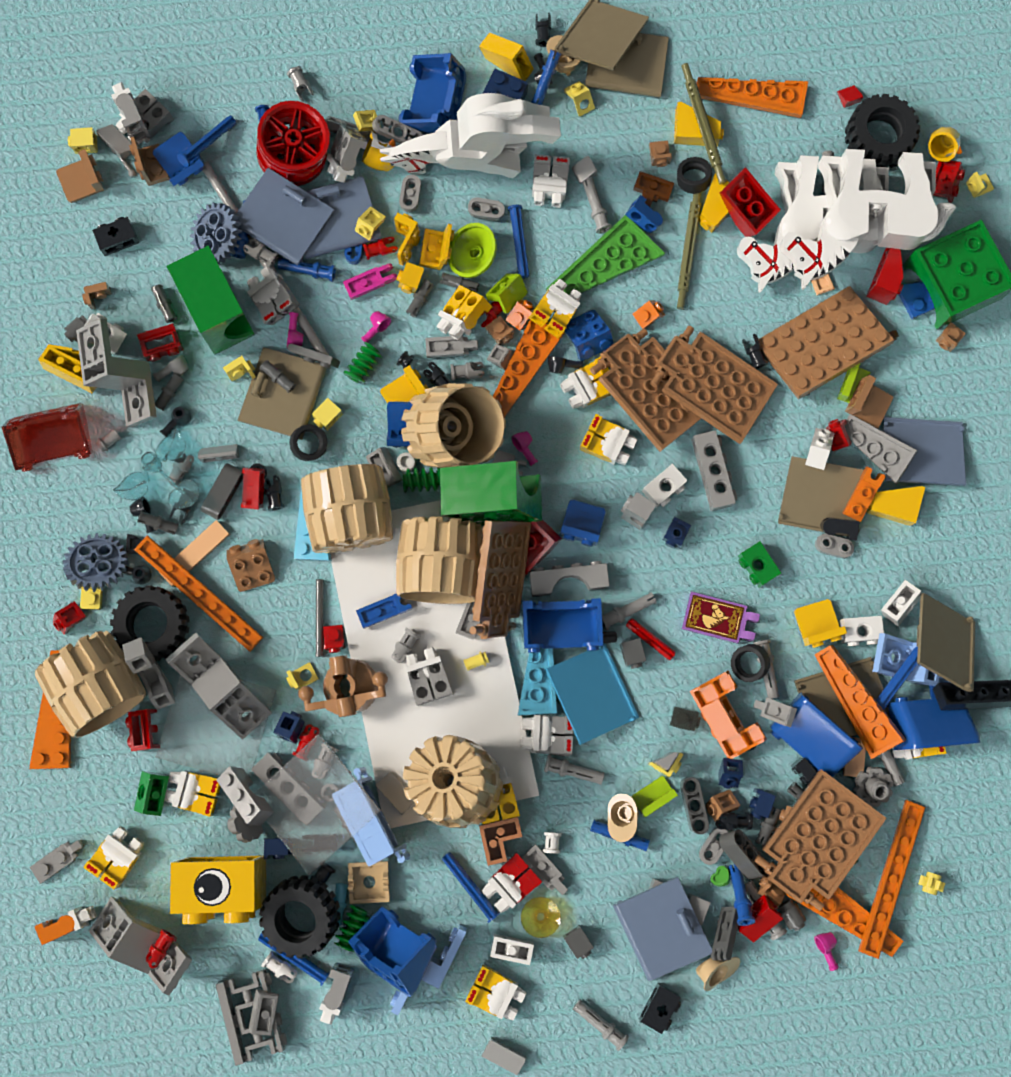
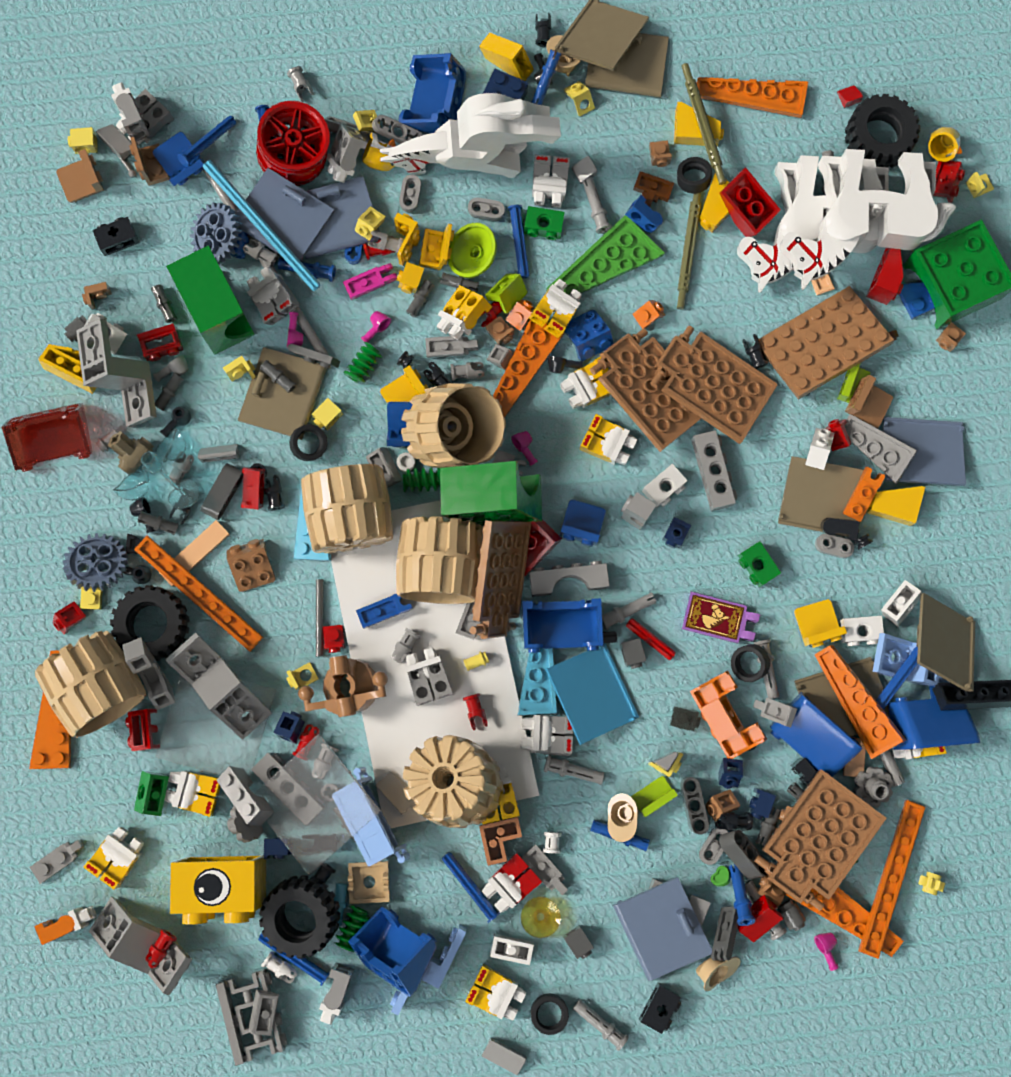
none -> dark tan piece [107,431,154,475]
none -> medium azure axle [203,160,320,291]
none -> light grey piece [368,231,403,254]
none -> red piece [463,693,488,730]
none -> green brick [524,206,565,240]
none -> black tyre [530,993,569,1035]
none -> black bush [854,533,873,550]

